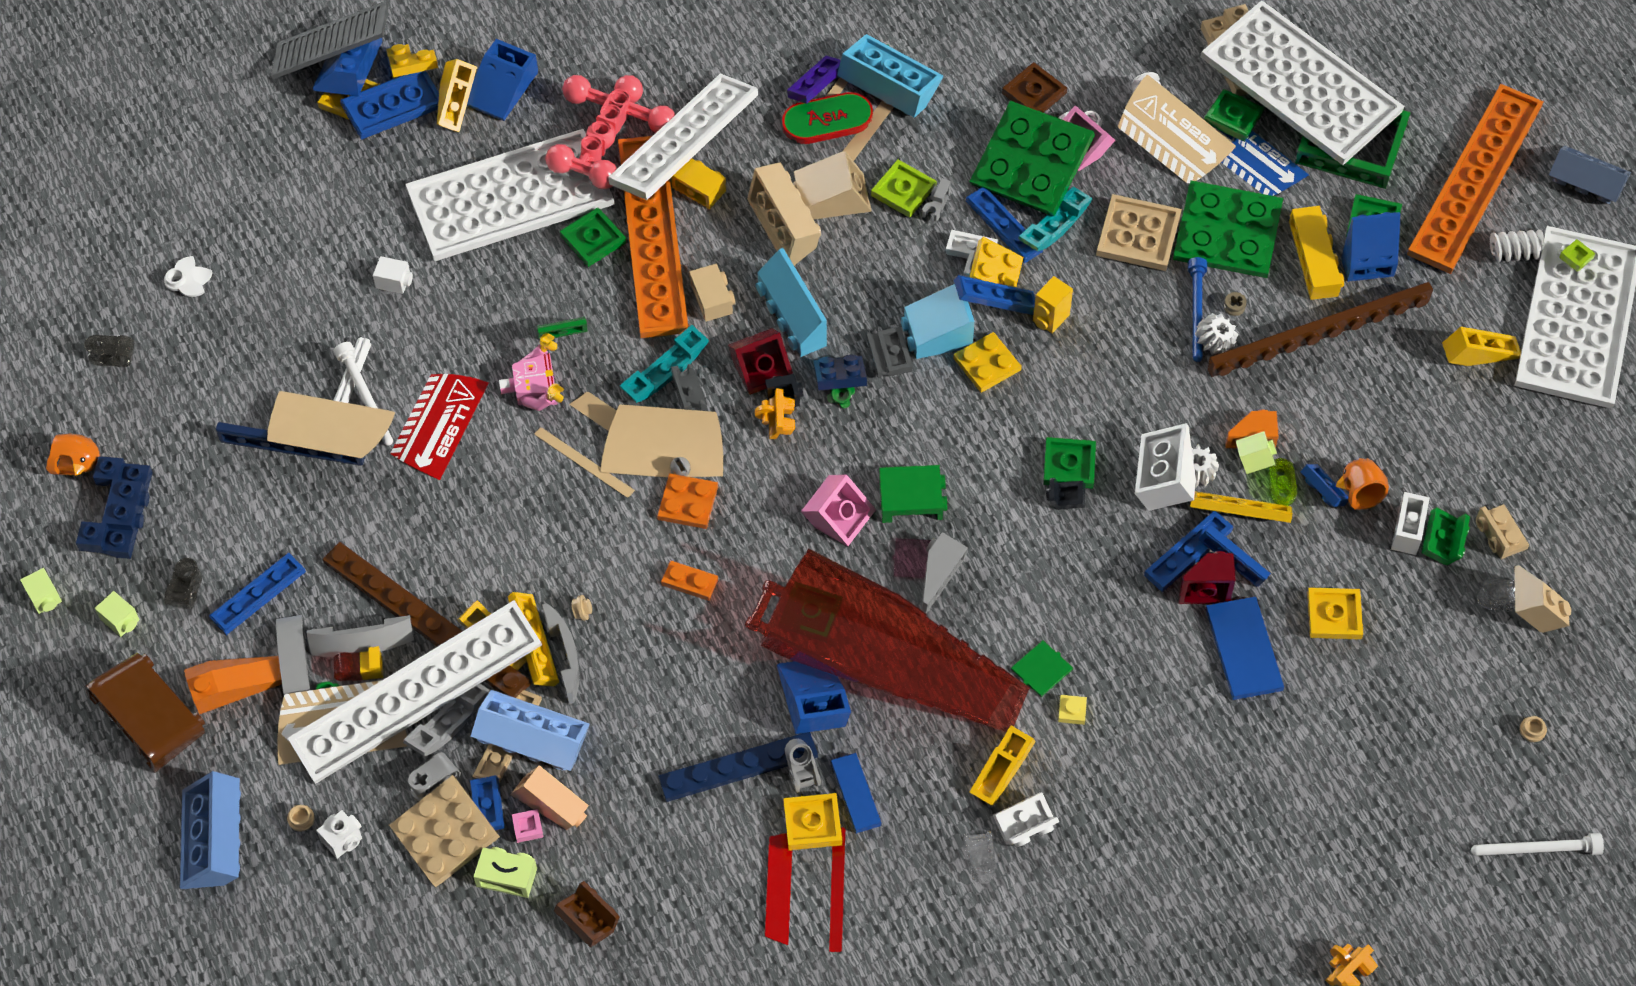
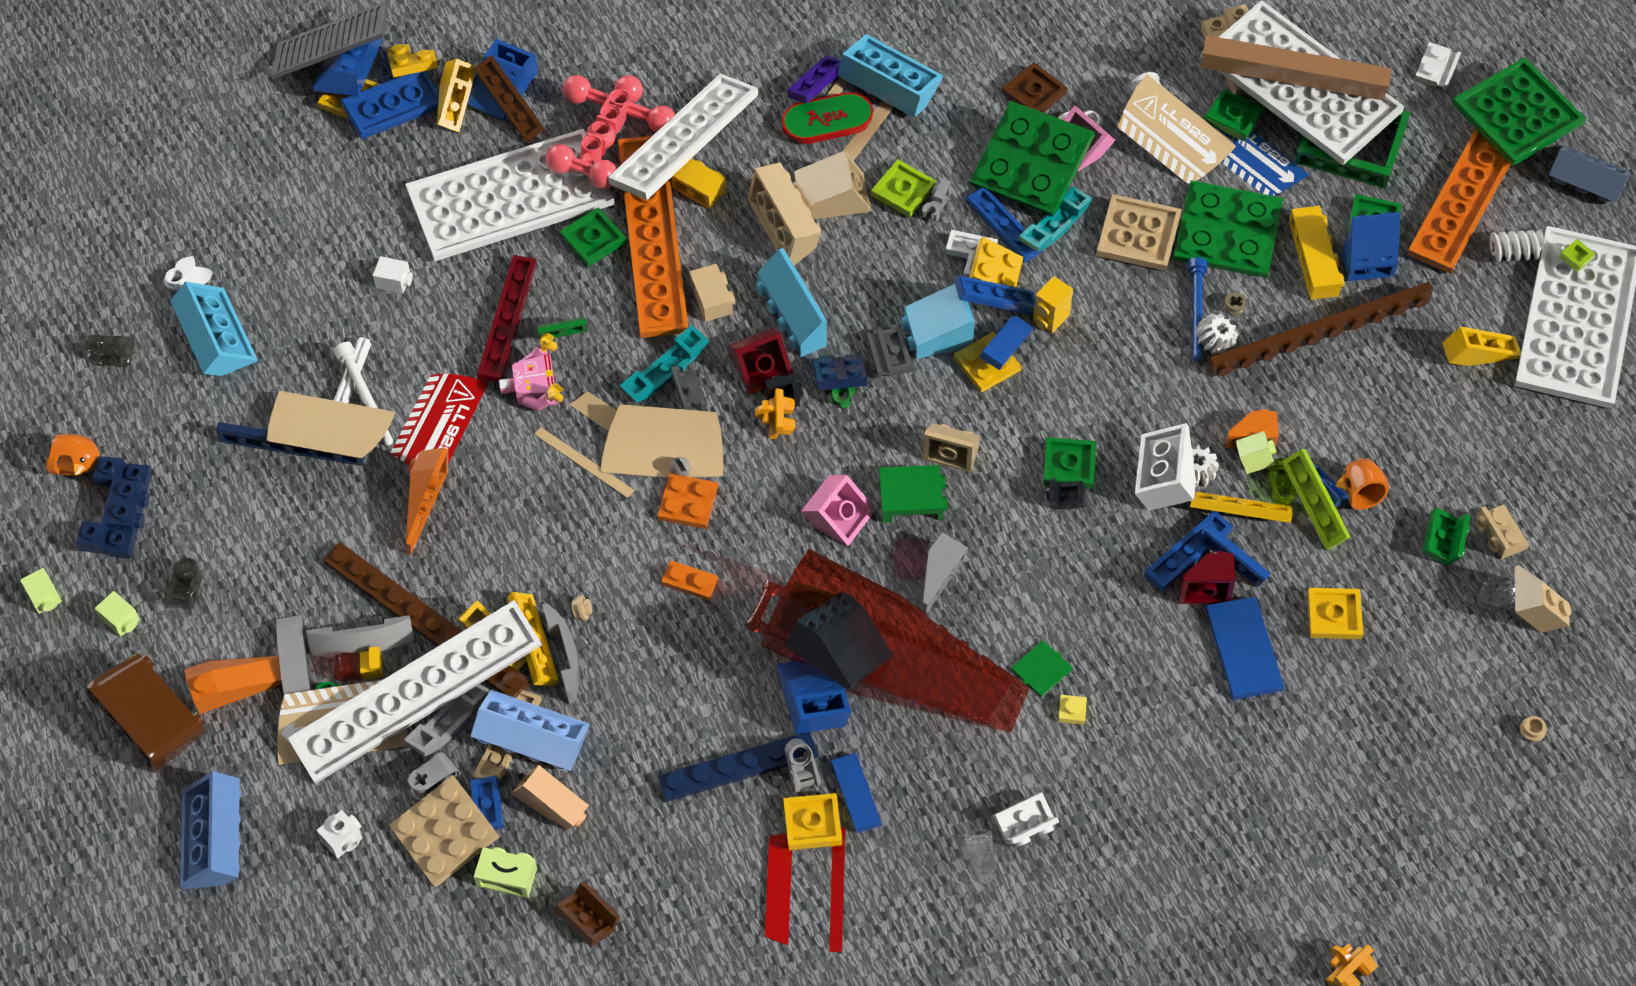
blue tile [209,553,306,635] -> none
tan plate [287,805,315,831] -> none
bright pink plate [512,809,543,843] -> none
yellow slope [969,726,1036,806] -> none
white brick [1391,492,1430,555] -> none
white piece [1471,833,1604,856] -> none
none -> medium azure slope [170,282,258,376]
none -> orange wedge [406,448,448,555]
none -> reddish brown tile [473,55,546,143]
none -> dark red plate [477,255,537,382]
none -> black slope [784,591,893,690]
none -> tan slope [923,423,980,472]
none -> blue tile [980,315,1034,370]
none -> medium nougat tile [1201,35,1392,101]
none -> lime plate [1281,449,1351,550]
none -> white plate [1414,42,1461,90]
none -> green piece [1452,57,1586,166]

